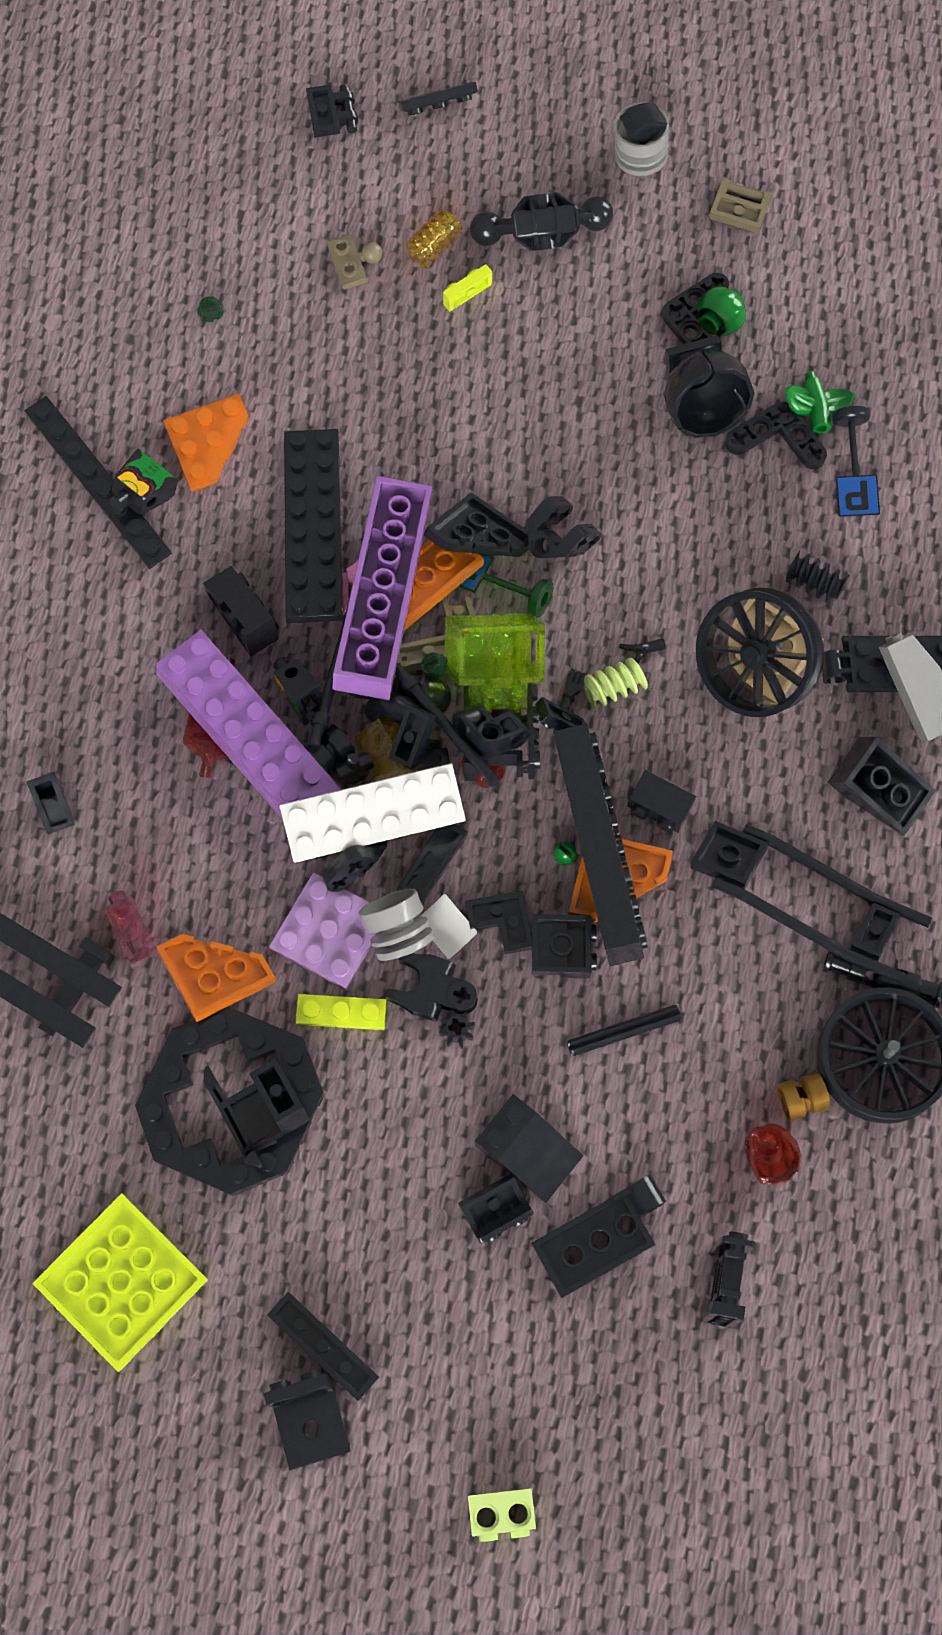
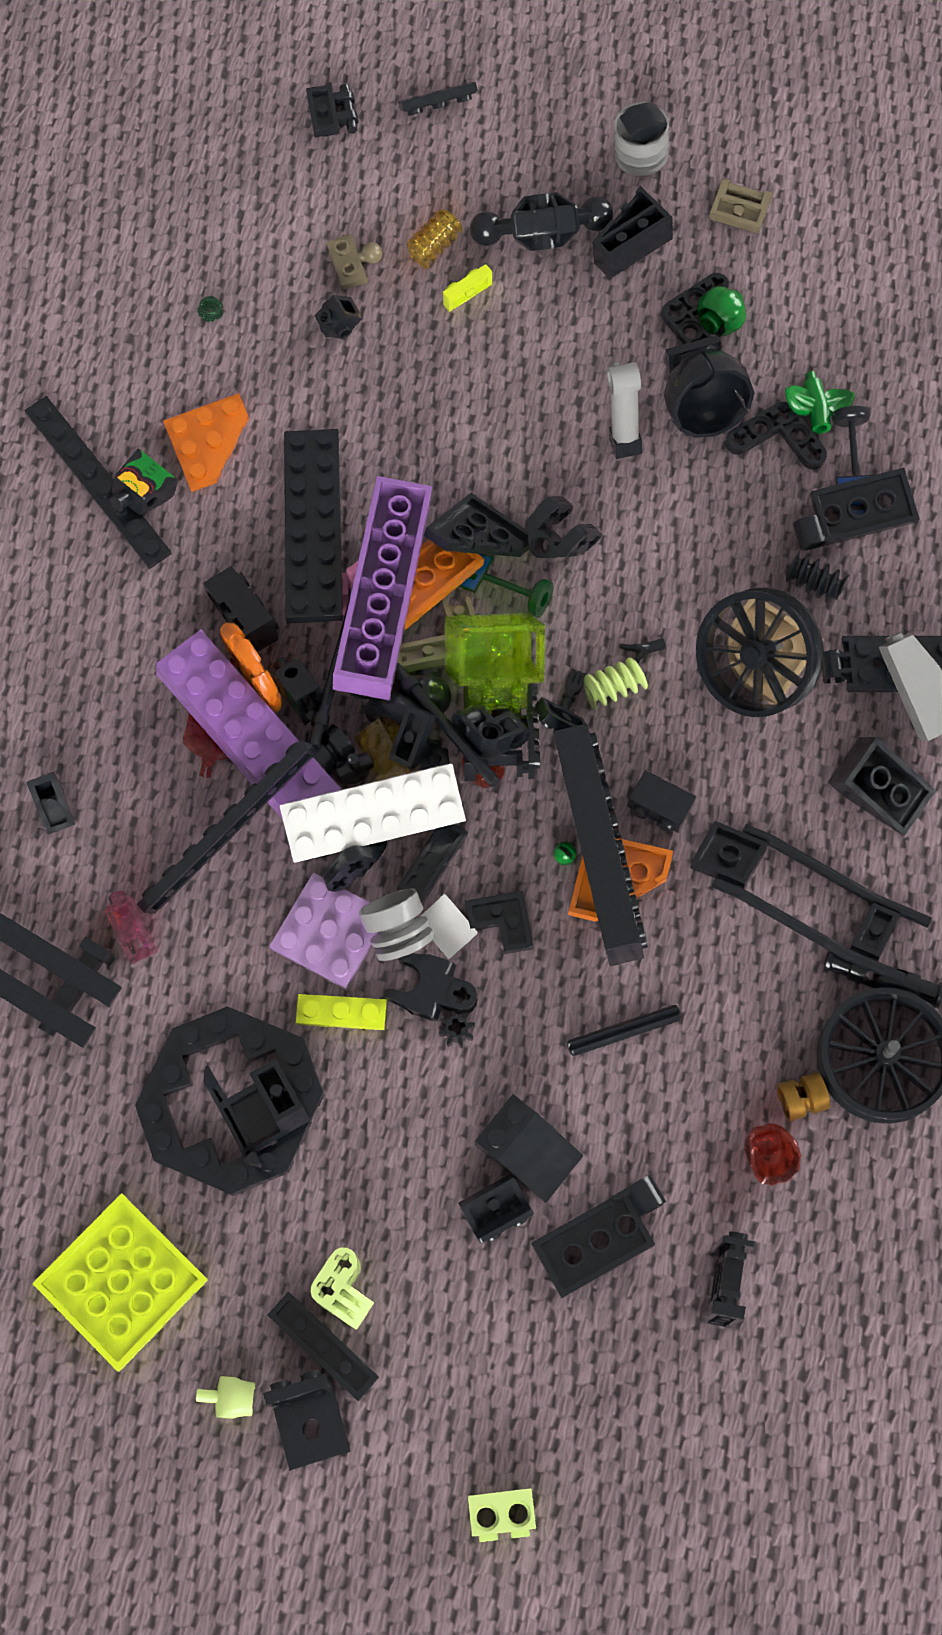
orange plate [156,934,276,1022] -> none
clear green plate [421,652,448,680] -> none
black plate [532,914,597,978] -> none
none -> black plate [137,740,318,914]
none -> yellowish green piece [196,1376,255,1419]
none -> orange plate [220,623,283,713]
none -> yellowish green piece [311,1248,374,1330]
none -> black brick [314,295,363,339]
none -> black wedge [592,186,673,279]
none -> light grey piece [607,362,642,459]
none -> black hinge [793,468,920,551]

